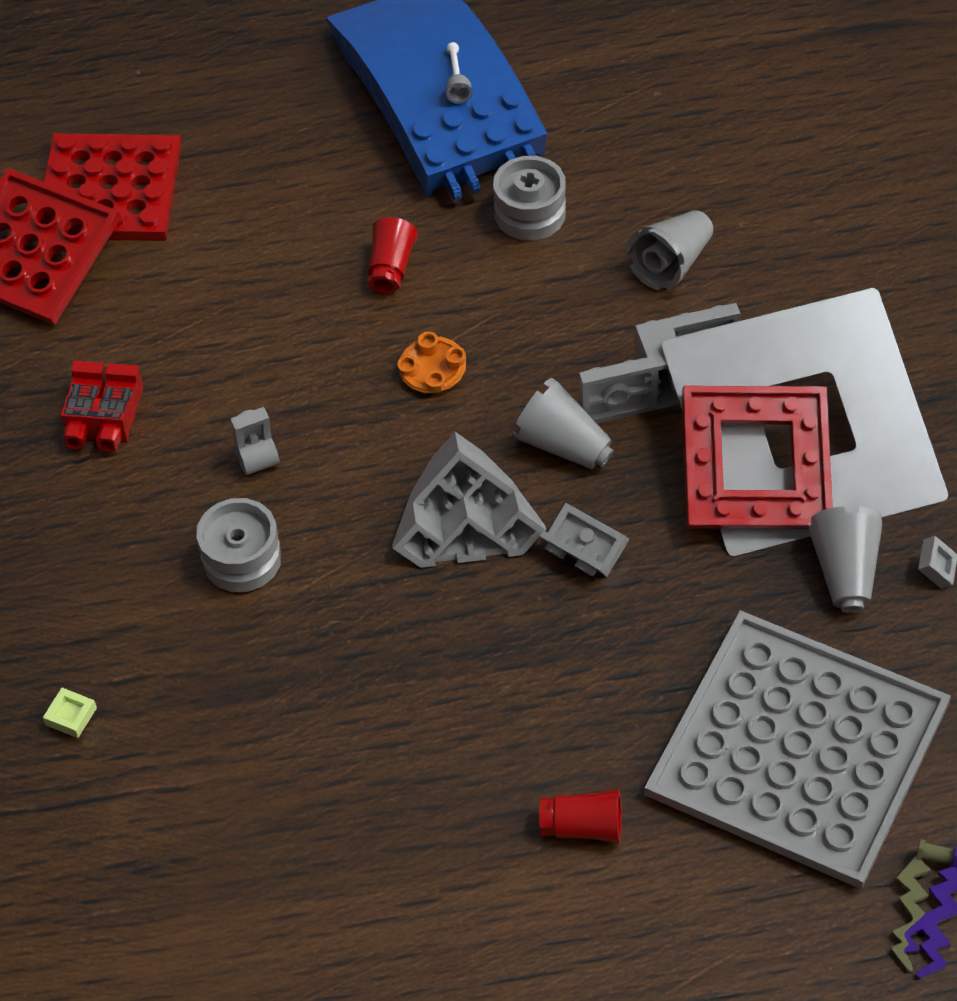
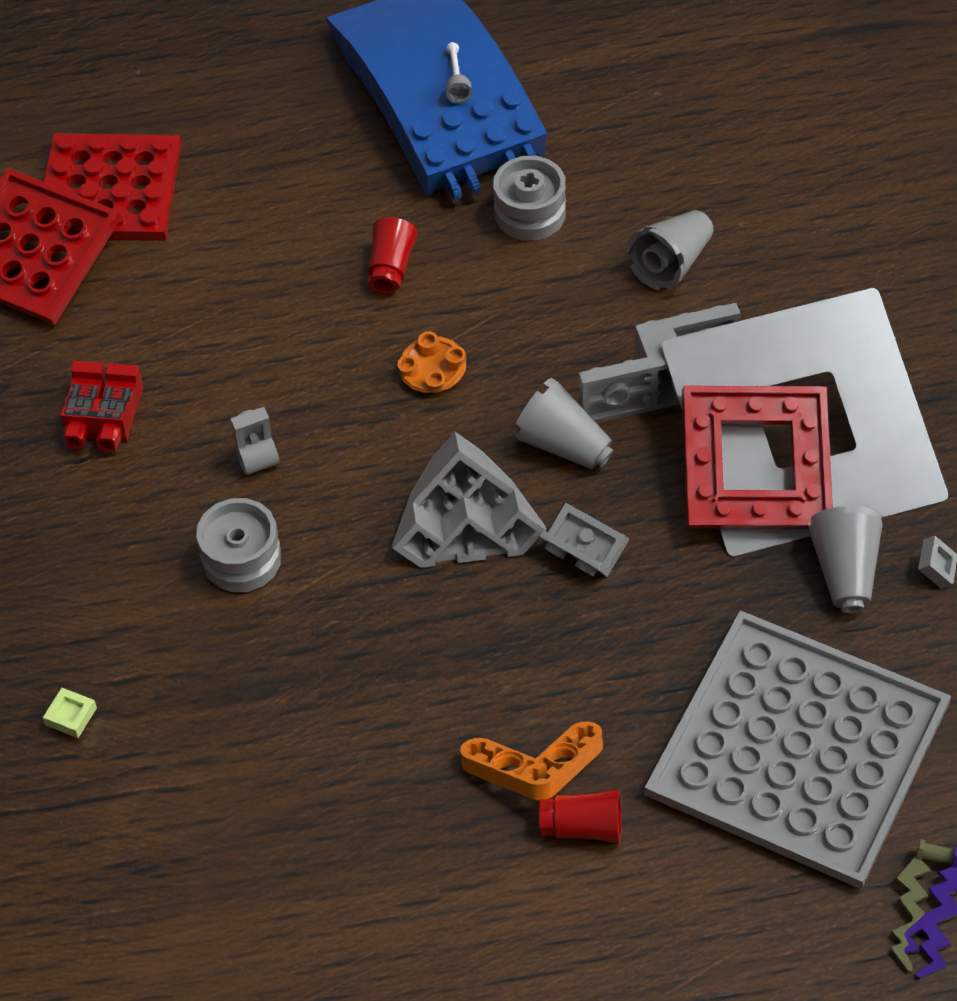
none -> orange beam [460,722,603,800]

